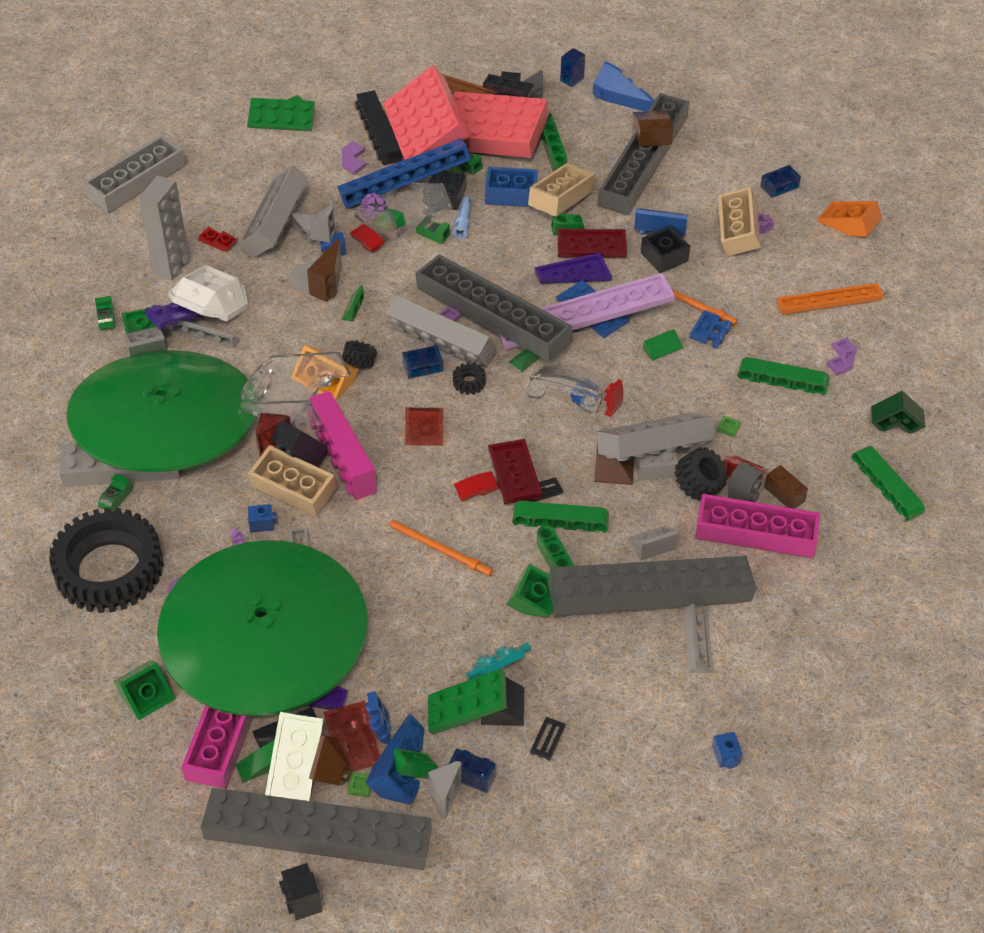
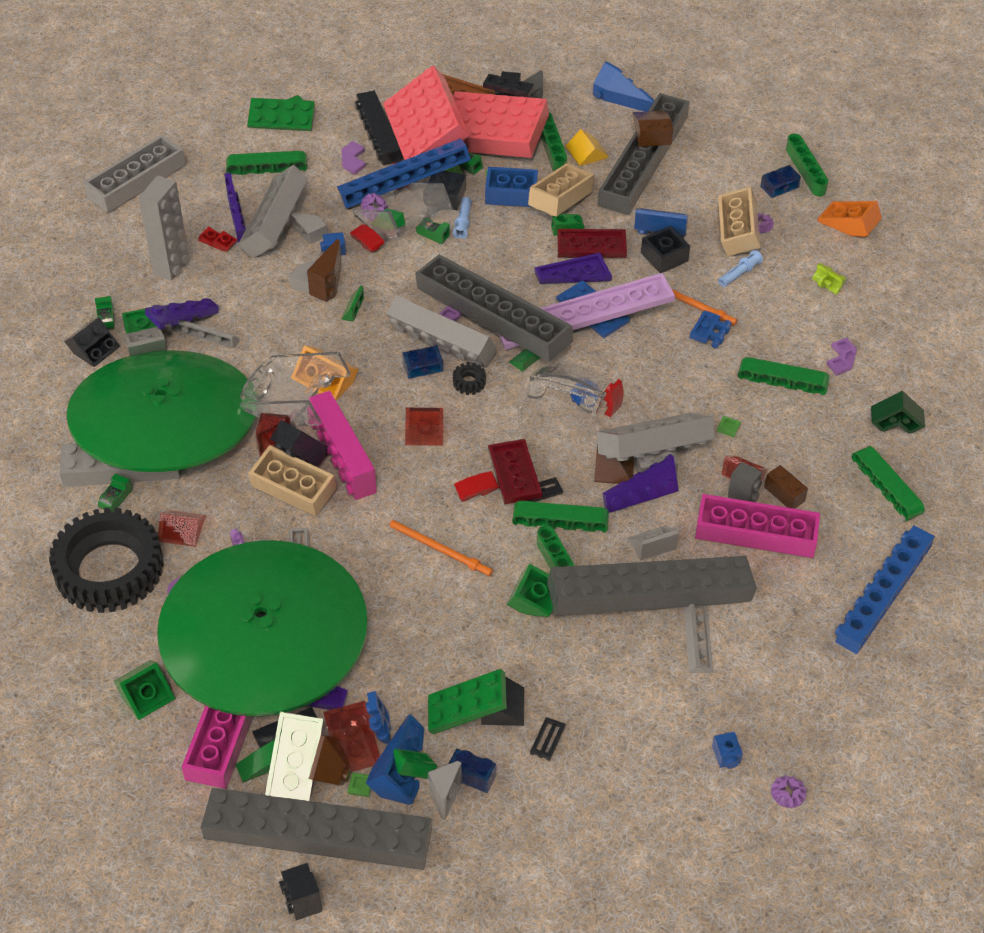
white piece [168,265,248,321] -> none
blue brick [248,504,277,533] -> none
light grey slope [308,205,336,243] -> none
black tyre [342,340,377,368] -> none
teal plate [465,643,531,680] -> none
clear blue brick [560,48,585,87] -> none
green slope [643,329,683,361] -> none
black tyre [675,447,728,501] -> none
orange plate [776,283,883,315] -> none
none -> black slope [64,317,120,367]
none -> clear red slope [158,510,206,547]
none -> dark purple wing [224,173,246,243]
none -> green beam [226,151,307,175]
none -> yellow slope [565,129,609,166]
none -> dark purple wing [602,454,679,513]
none -> light blue pin [718,250,763,287]
none -> medium lavender gear [771,774,807,808]
none -> green beam [786,133,829,197]
none -> lime hips [812,263,846,295]
none -> blue brick [835,525,935,654]

